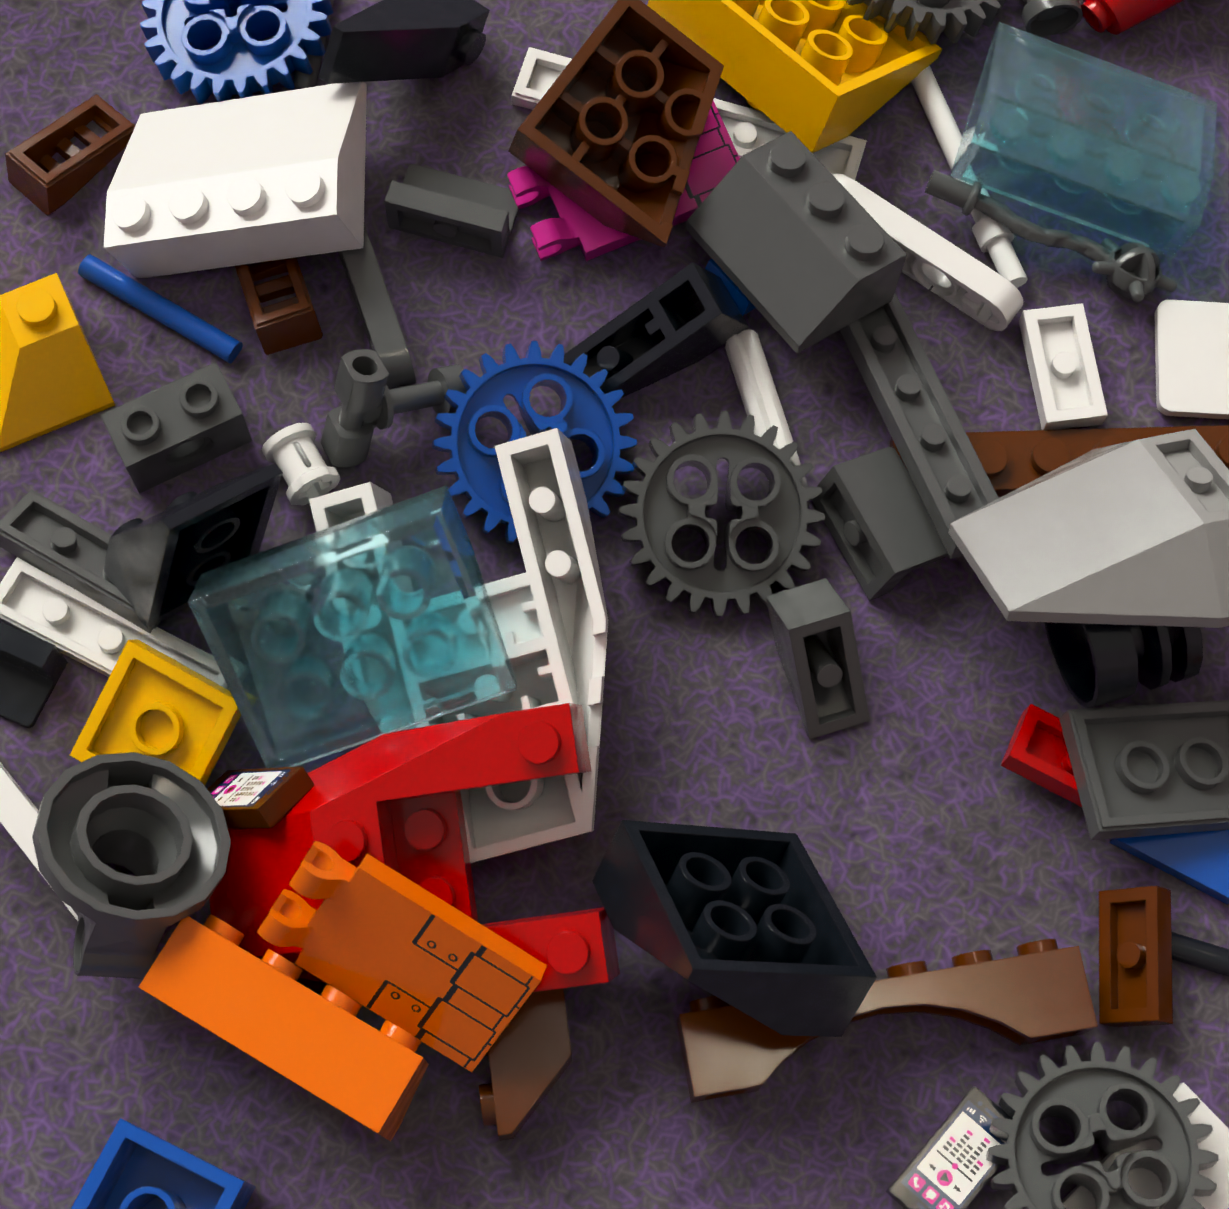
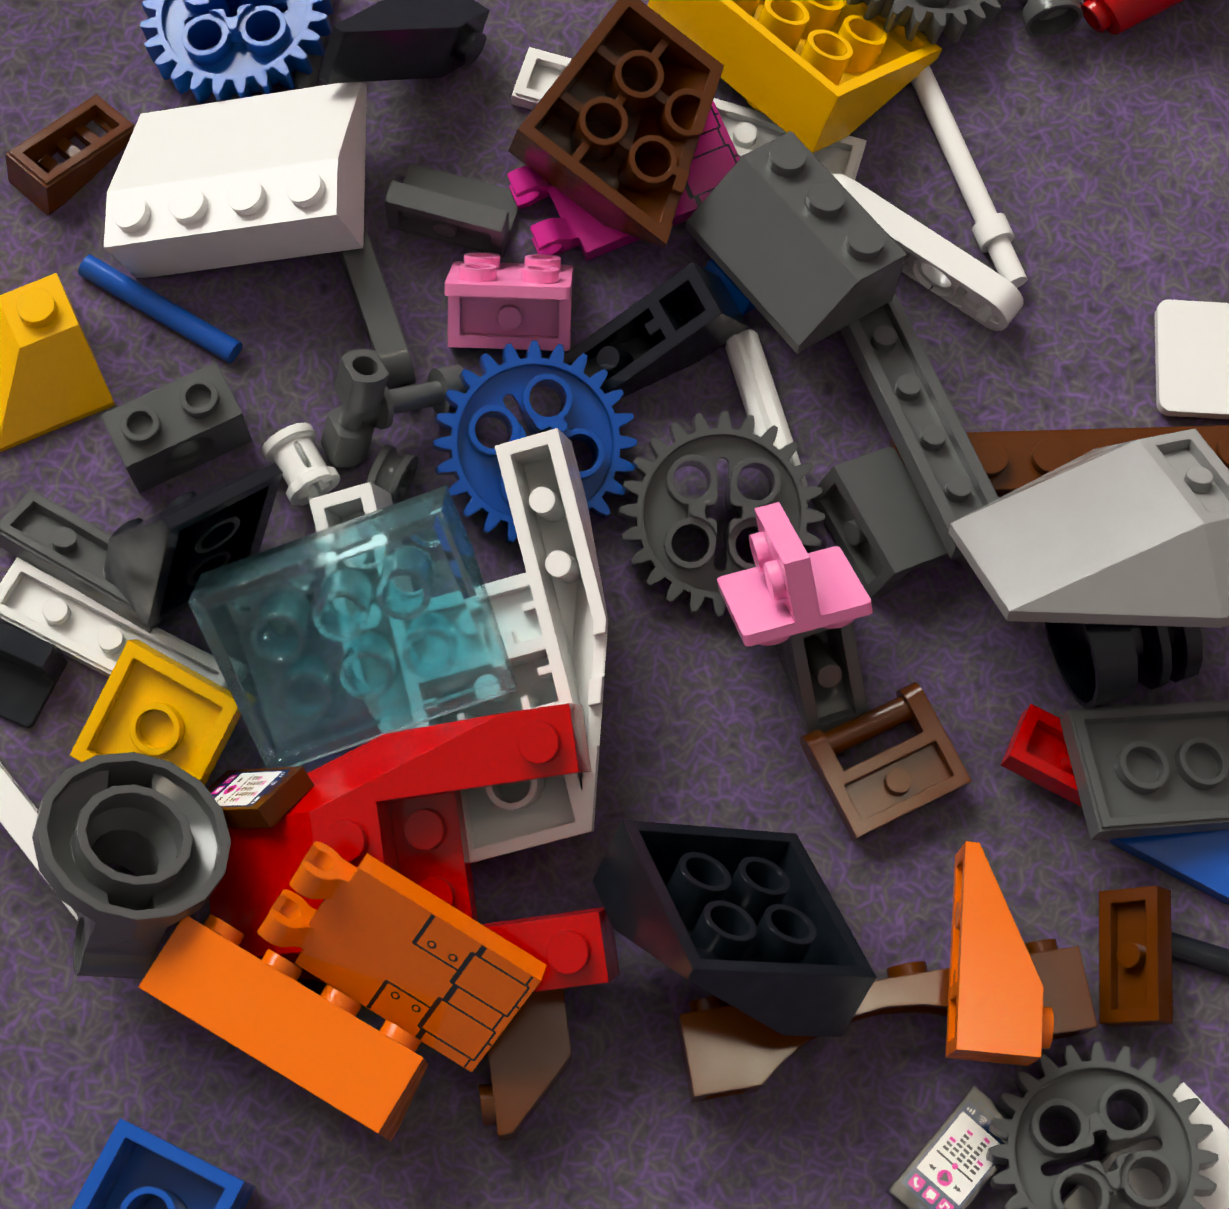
reddish brown slope [235,257,323,355] -> none
dark grey piece [924,170,1177,302] -> none
clear light blue slope [950,22,1217,256] -> none
white plate [1019,303,1108,430] -> none
none -> dark grey bush [366,444,418,508]
none -> bright pink bracket [444,252,574,351]
none -> bright pink bracket [717,502,873,647]
none -> reddish brown plate [800,682,972,842]
none -> orange slope [945,841,1054,1066]

